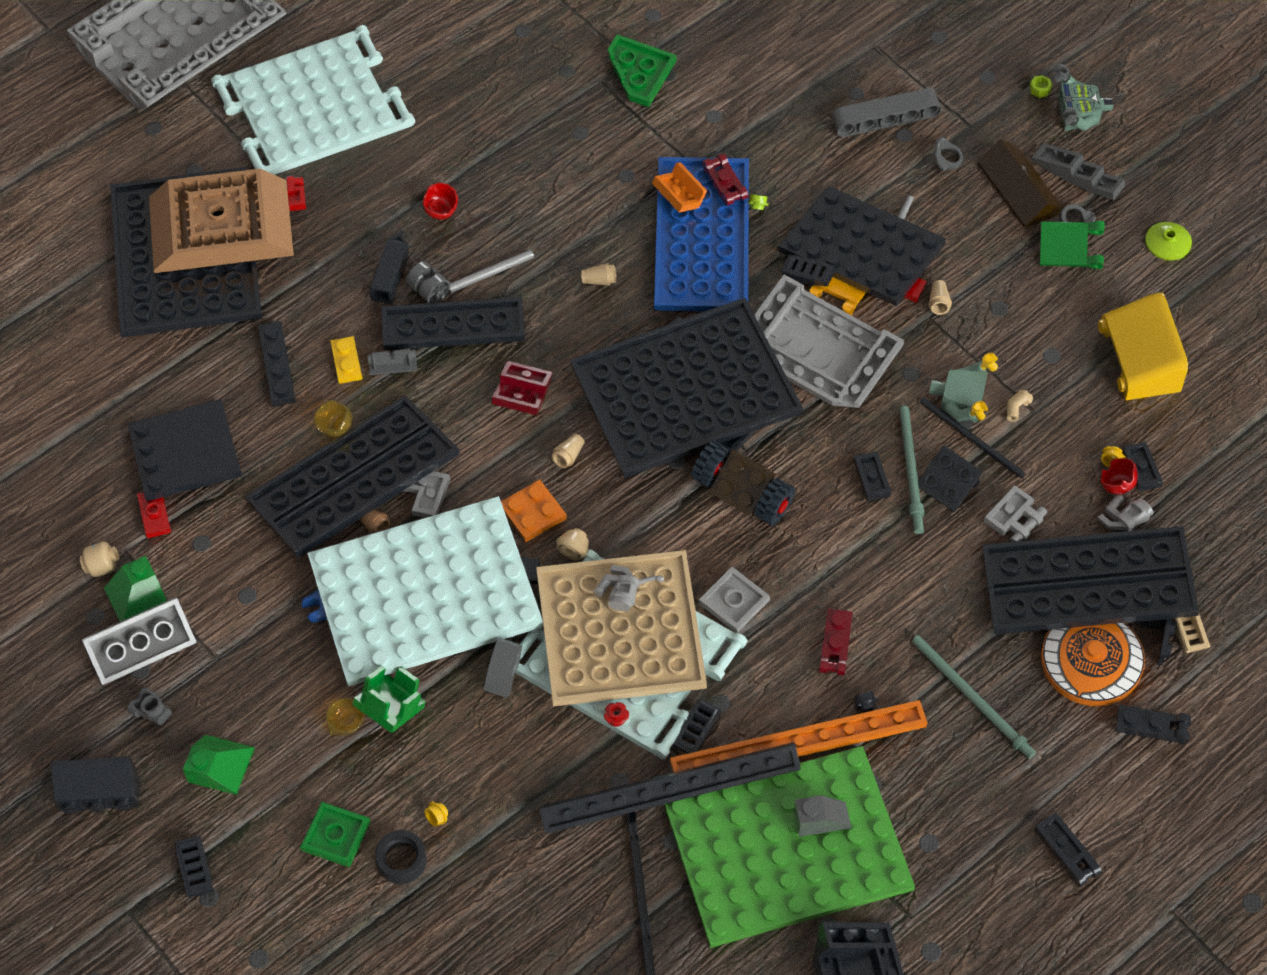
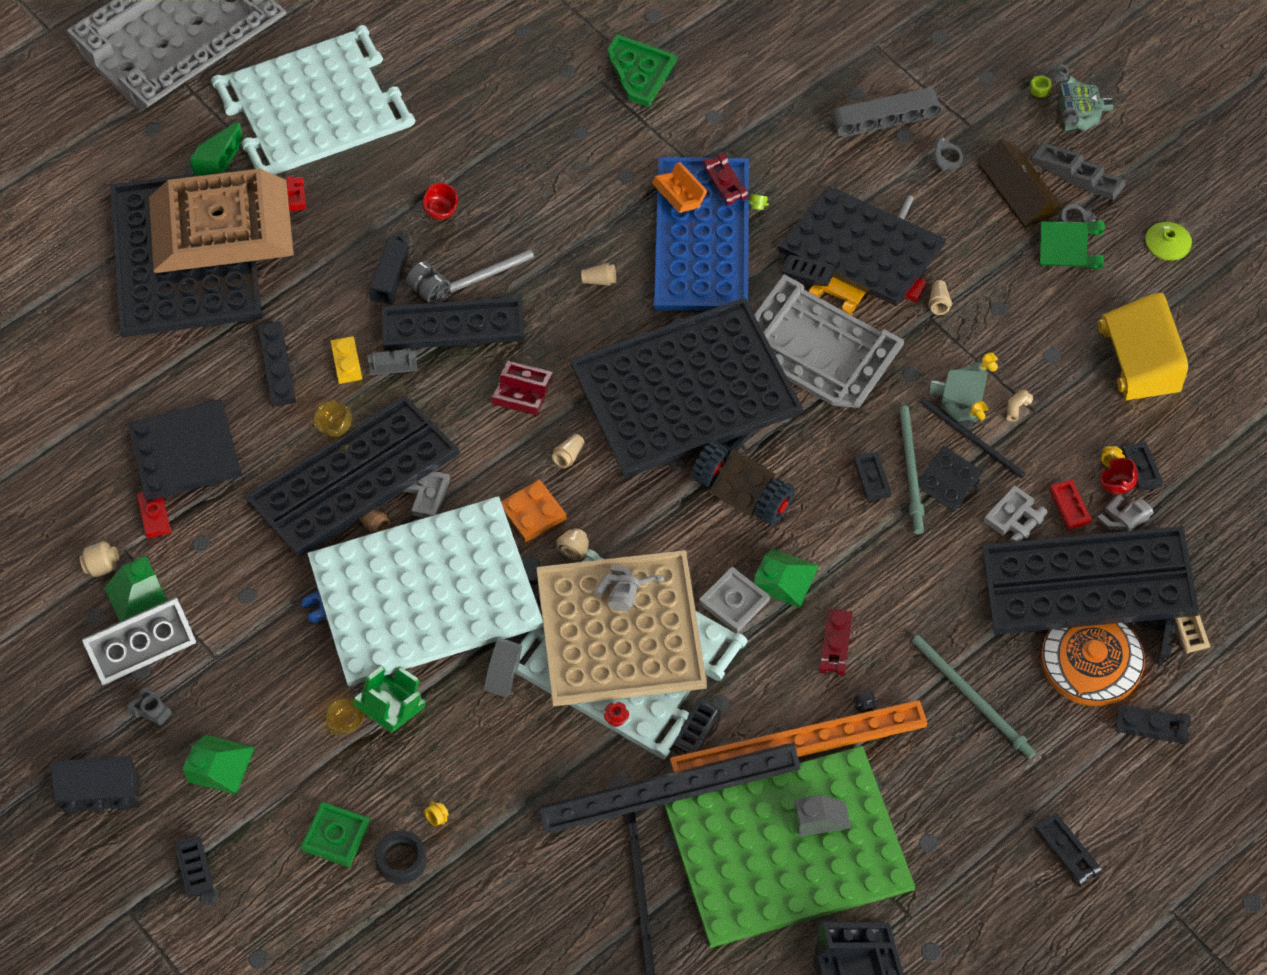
none -> green slope [190,122,243,177]
none -> green slope [754,549,819,608]
none -> red plate [1049,479,1092,530]

